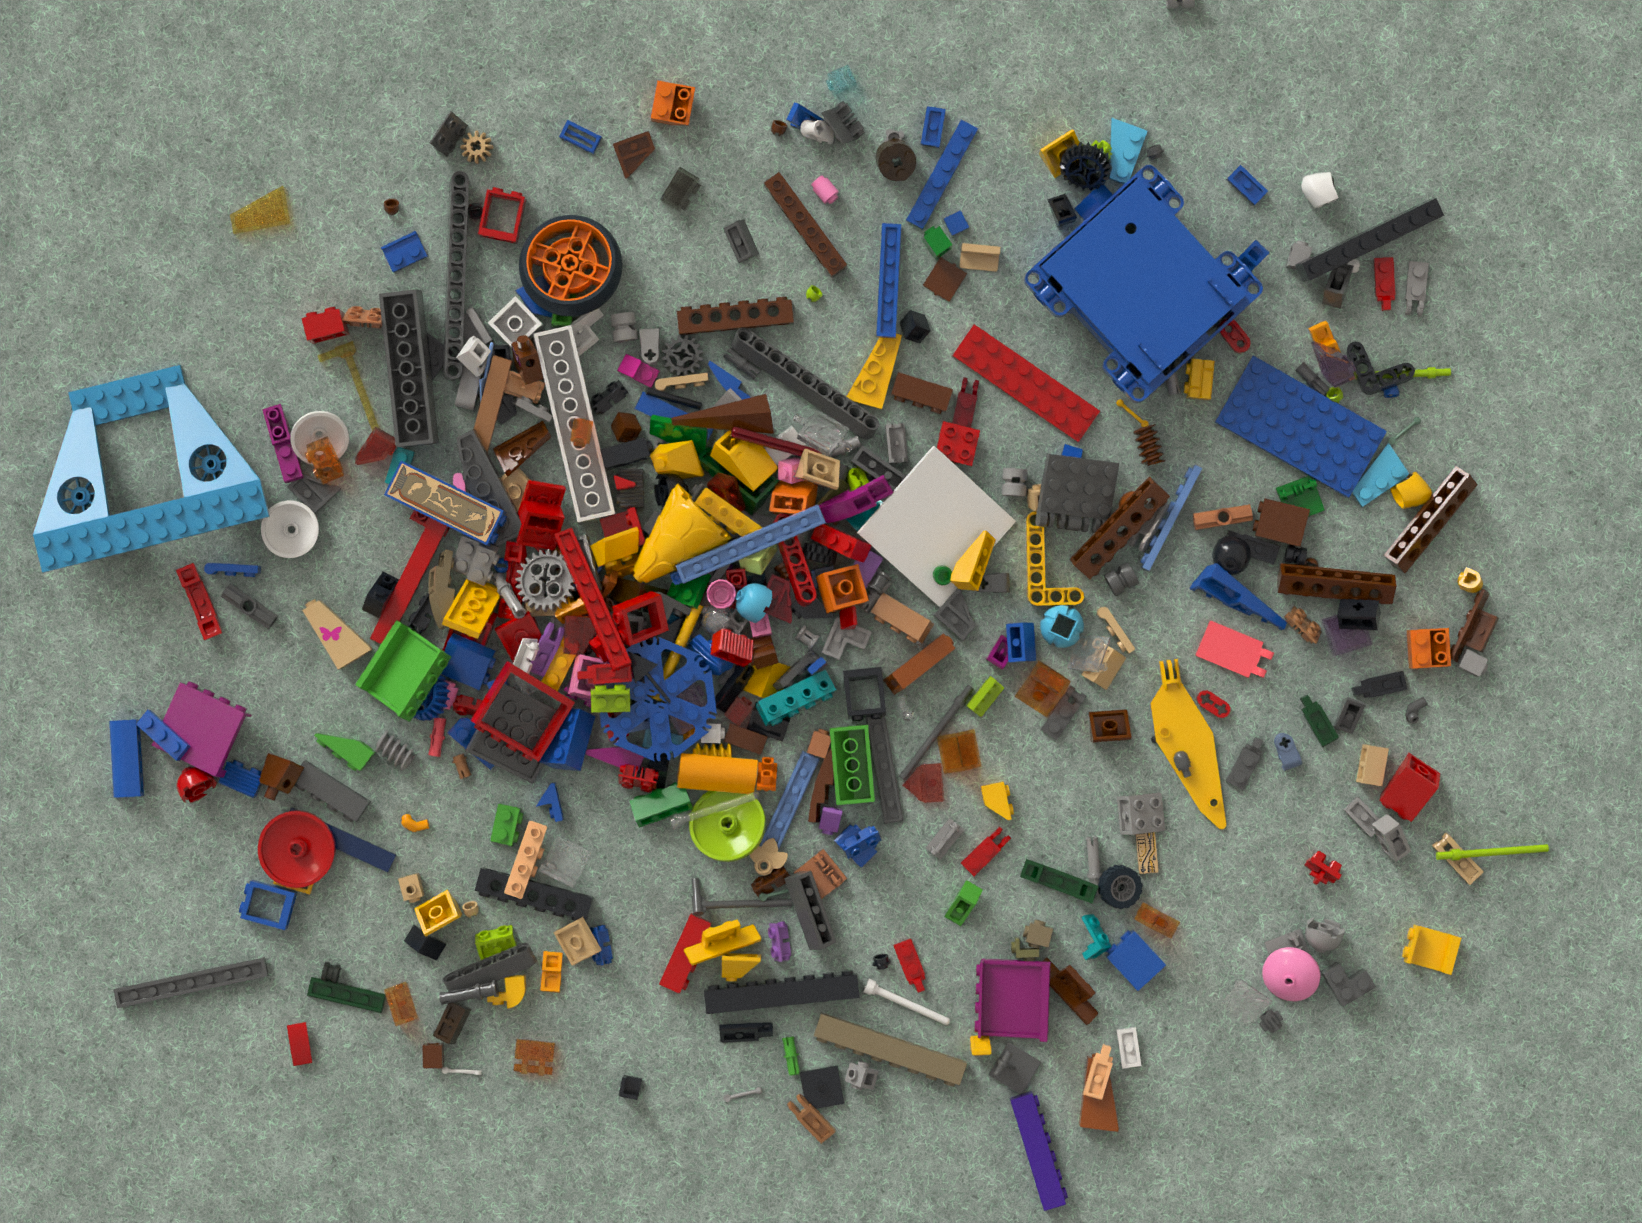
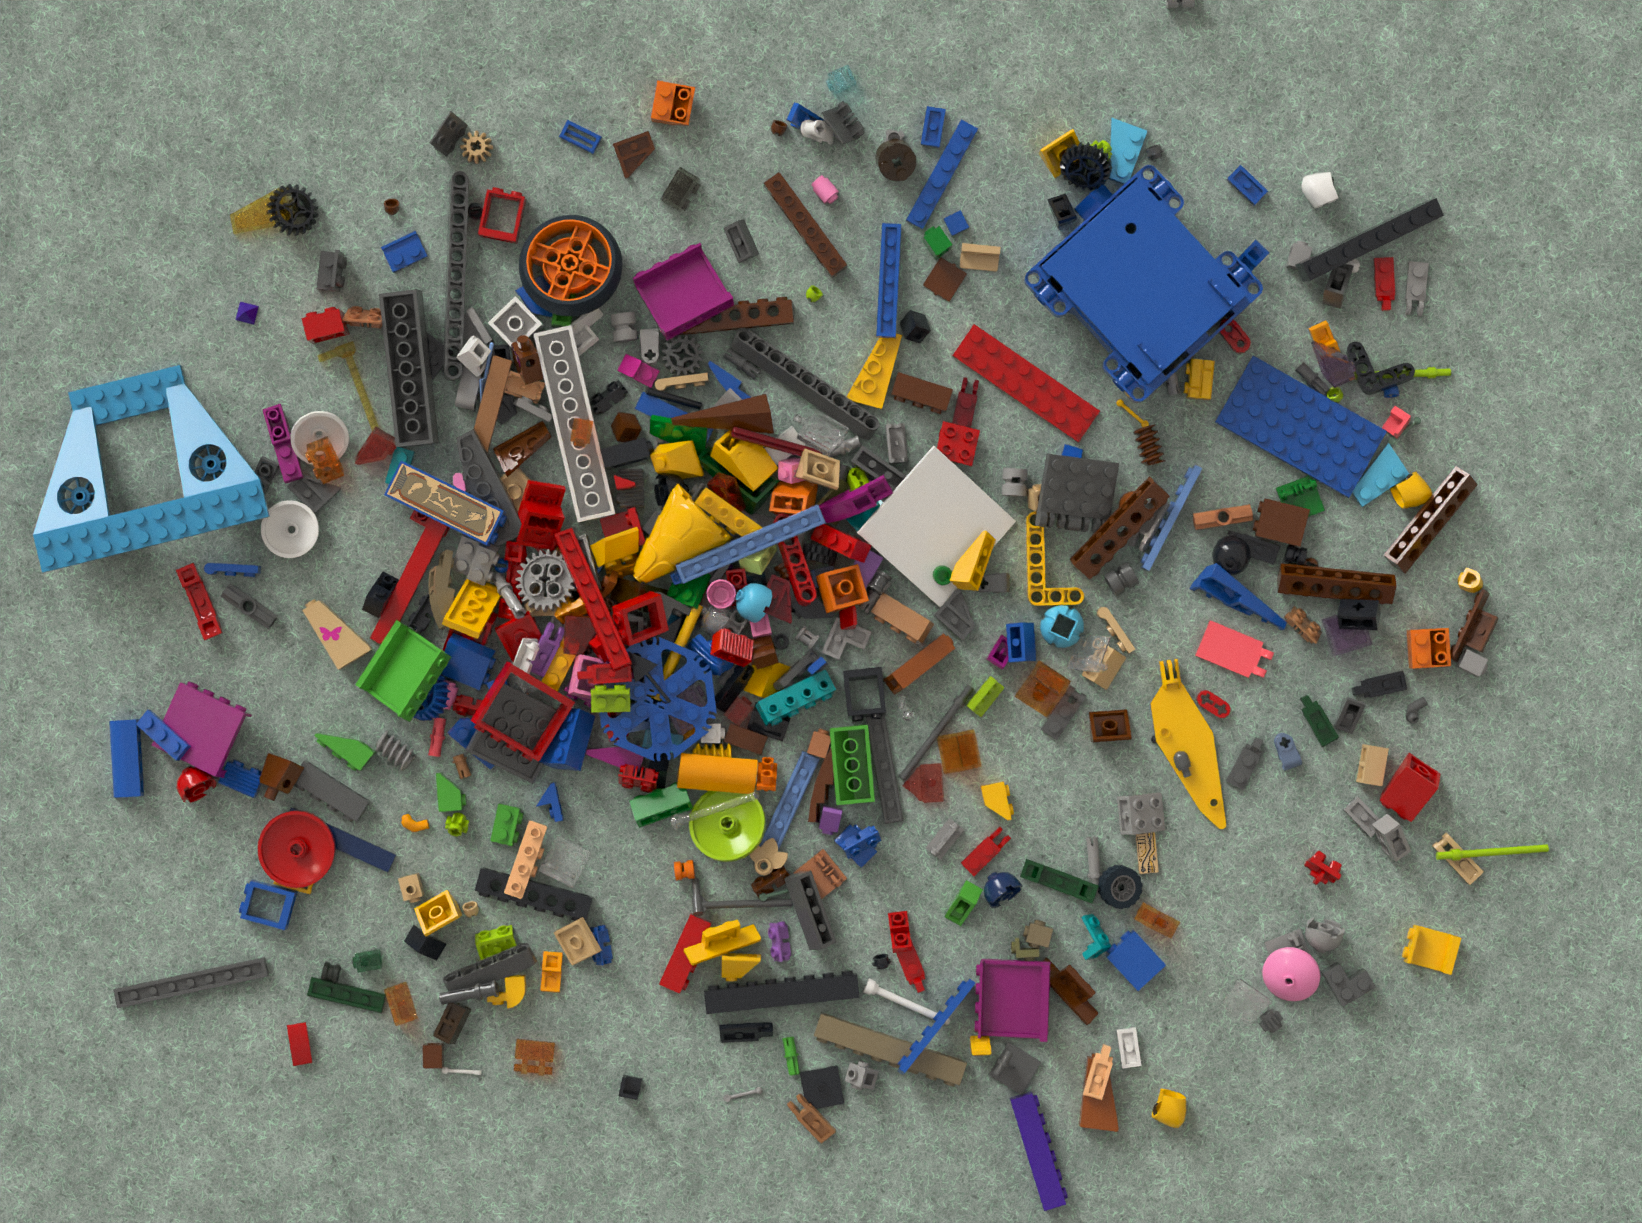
none -> dark purple slope [235,302,259,325]
none -> dark grey slope [255,456,279,494]
none -> black gear [267,184,319,236]
none -> dark grey bracket [316,249,347,292]
none -> clear green brick [352,948,383,973]
none -> bright green slope [436,773,467,812]
none -> lime gear [445,813,469,837]
none -> magenta panel [633,243,734,340]
none -> orange wheel [674,860,695,881]
none -> black hinge [773,634,789,650]
none -> red slope [888,911,912,953]
none -> blue plate [897,979,976,1075]
none -> dark blue cylinder [984,872,1023,908]
none -> yellow piece [1152,1088,1186,1128]
none -> coral panel [1382,406,1411,439]

